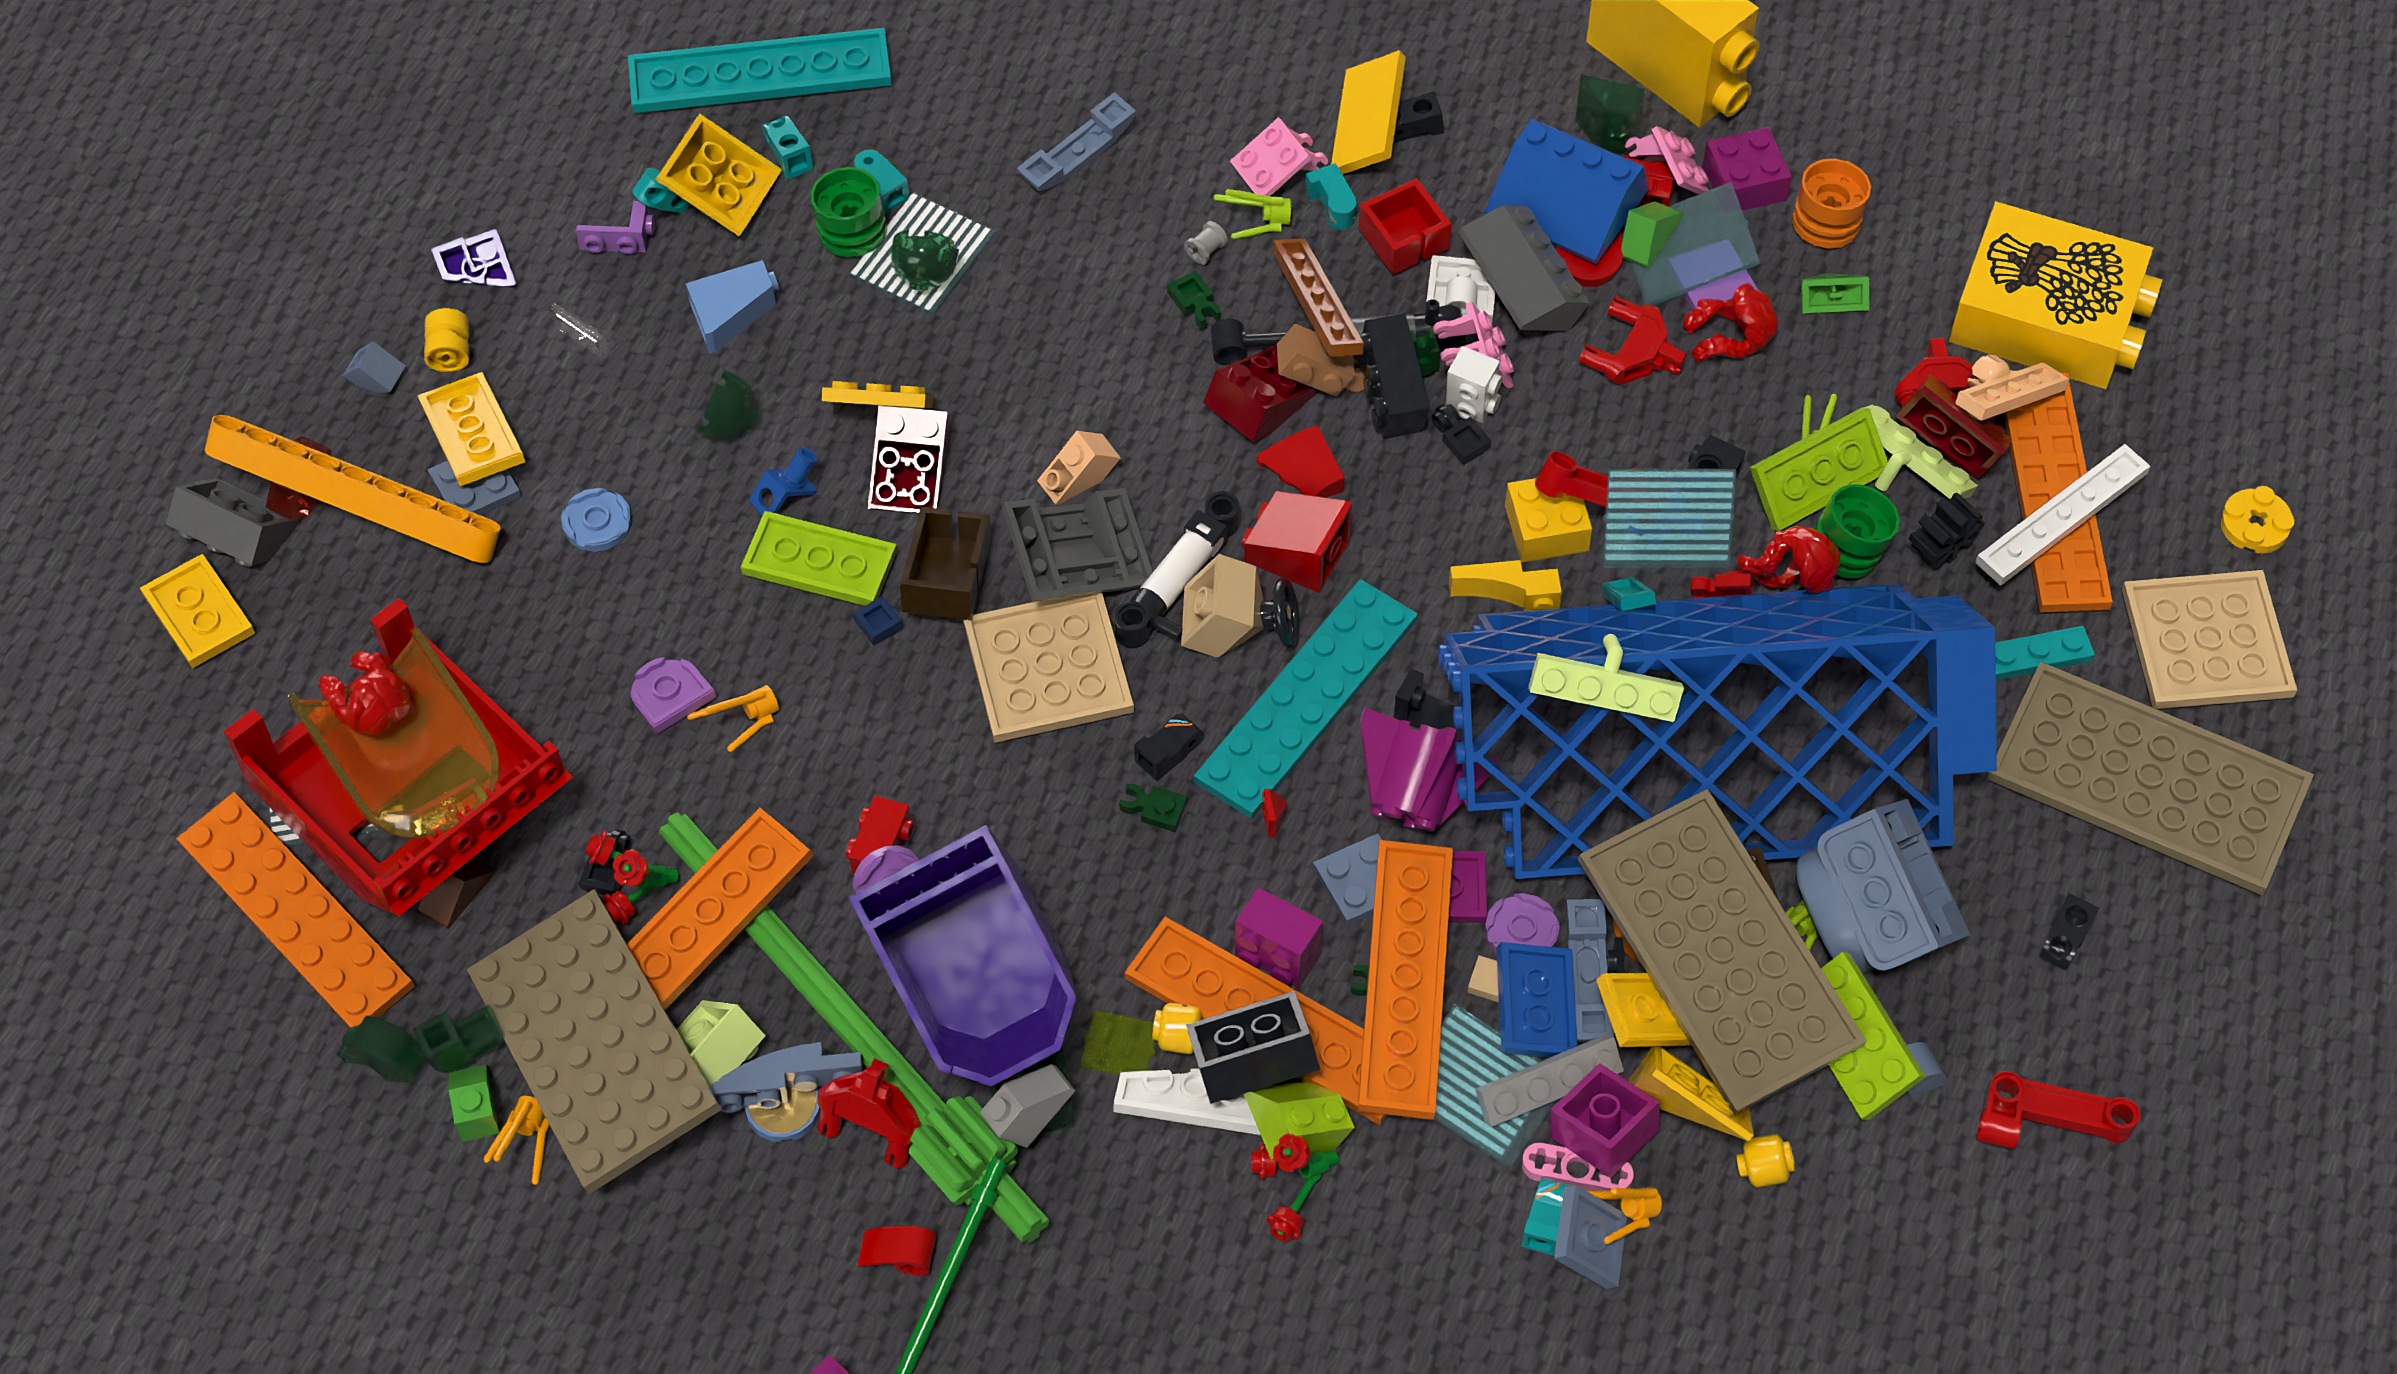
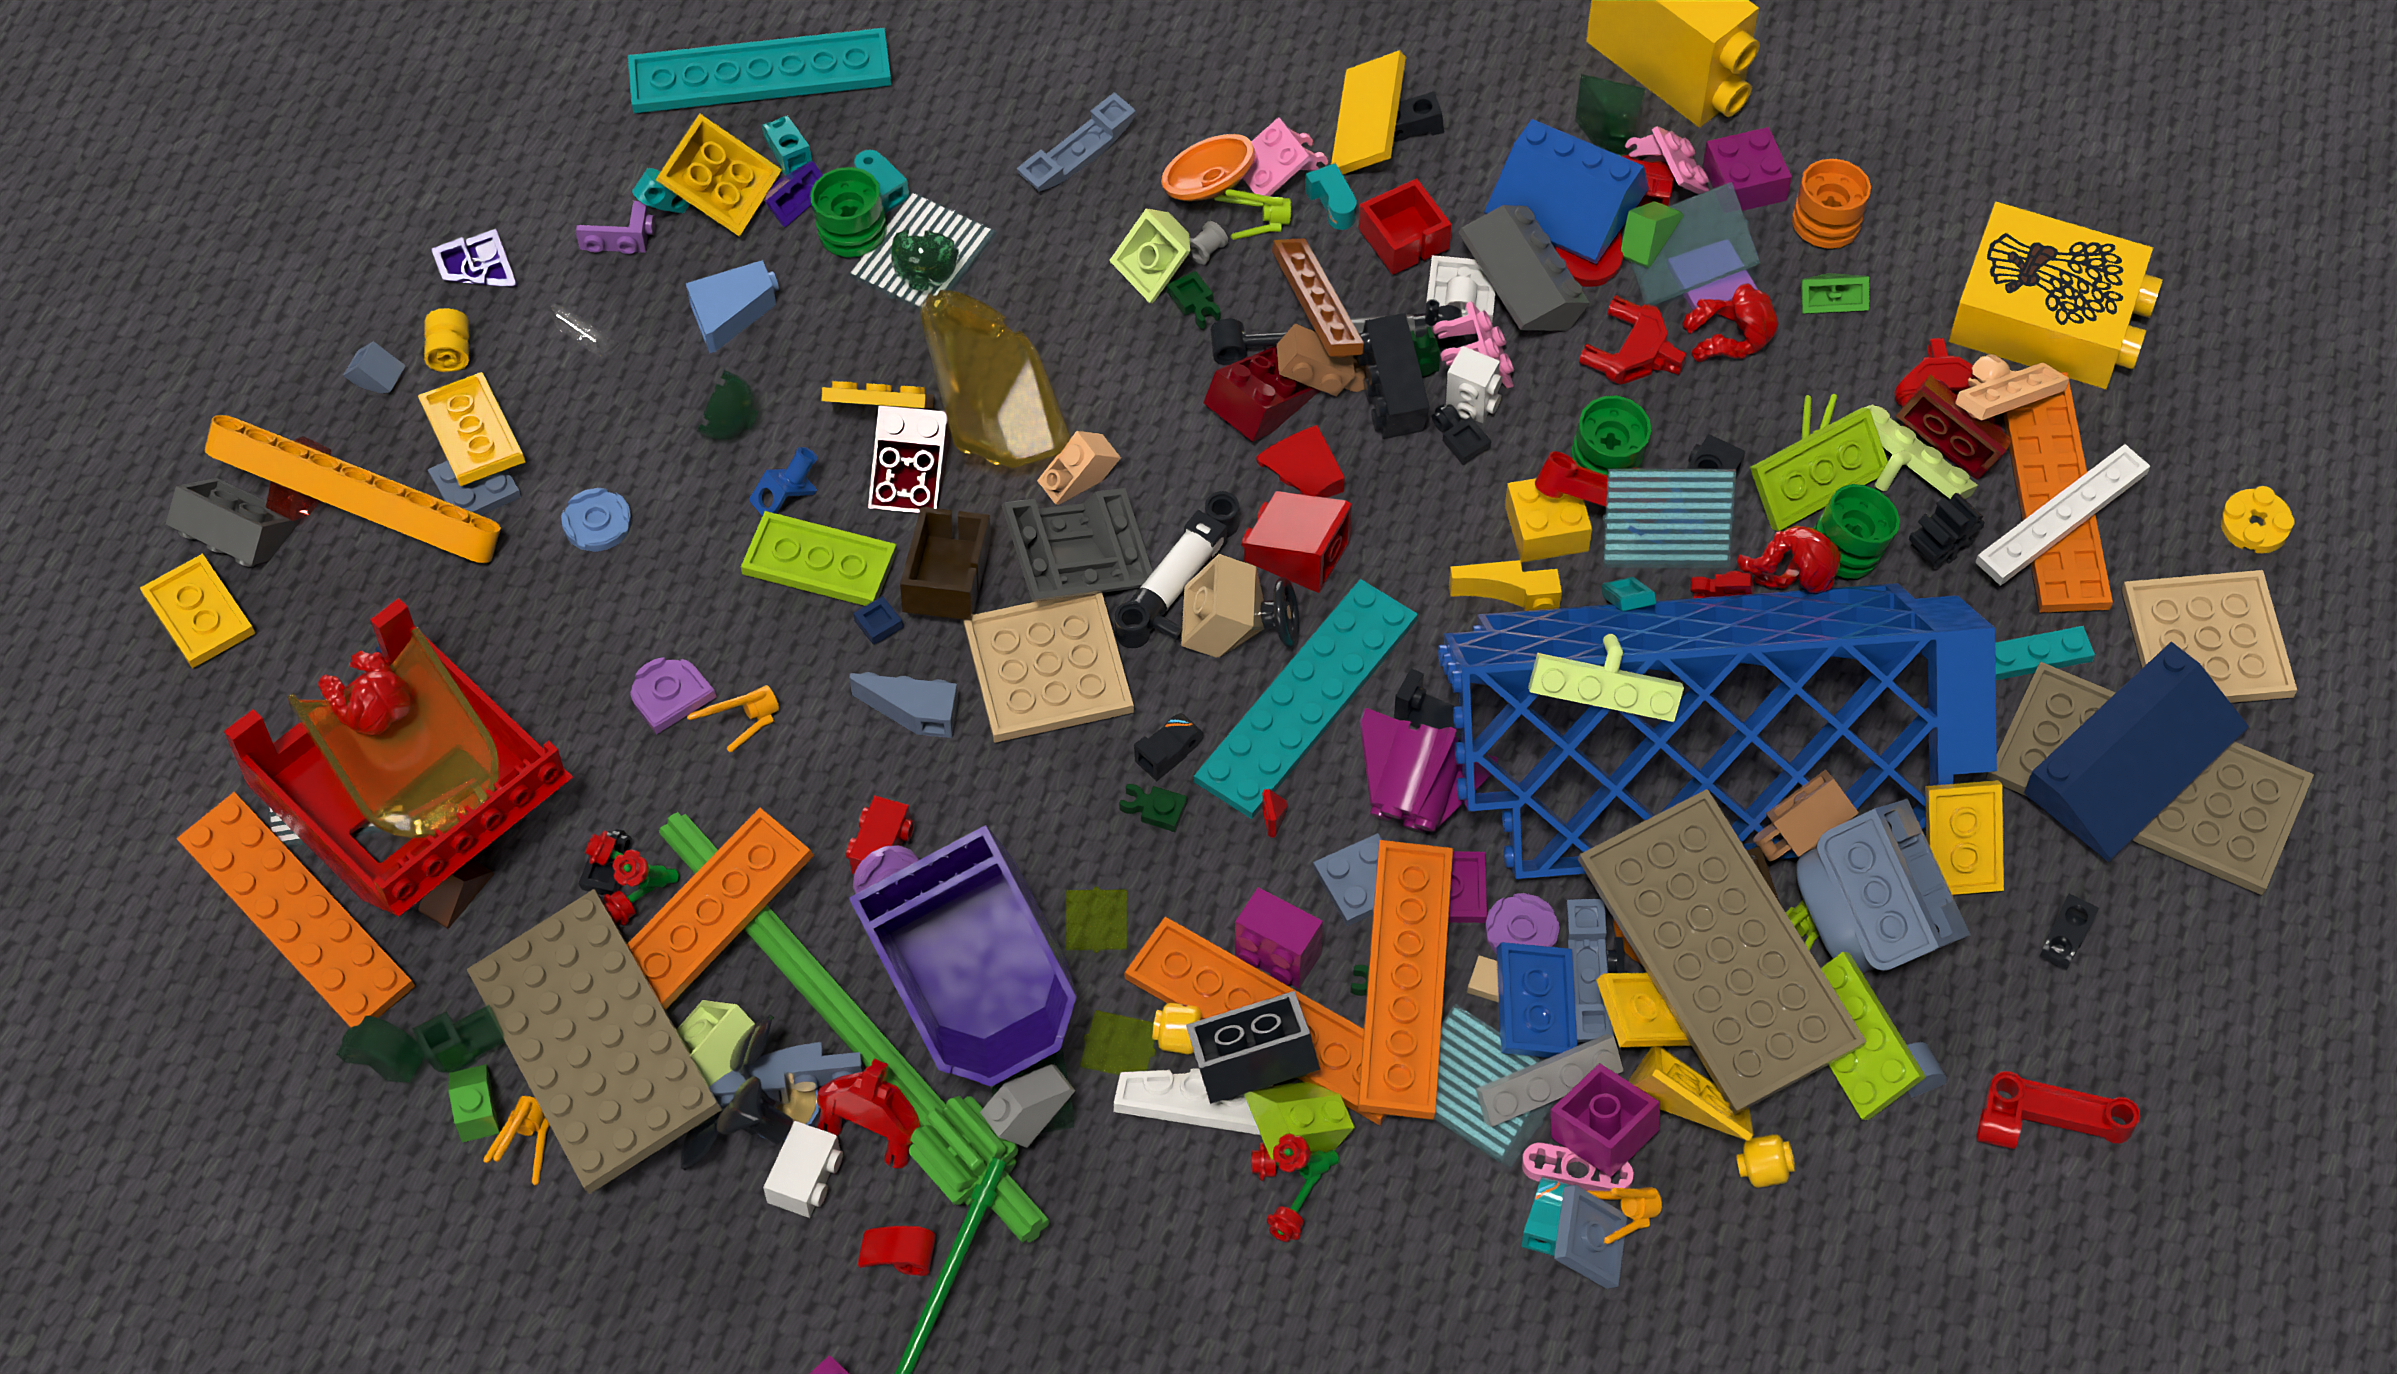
none -> black plant [681,1014,793,1170]
none -> white brick [763,1121,843,1218]
none -> dark purple slope [764,160,823,227]
none -> sand blue slope [849,672,959,738]
none -> clear yellow windscreen [920,290,1070,468]
none -> clear neon green piece [1066,887,1127,953]
none -> yellowish green slope [1109,209,1190,303]
none -> orange dish [1161,134,1255,201]
none -> green wheel [1570,396,1651,481]
none -> medium nougat brick [1753,769,1859,861]
none -> yellow plate [1925,780,2004,895]
none -> dark blue slope [2024,641,2249,862]

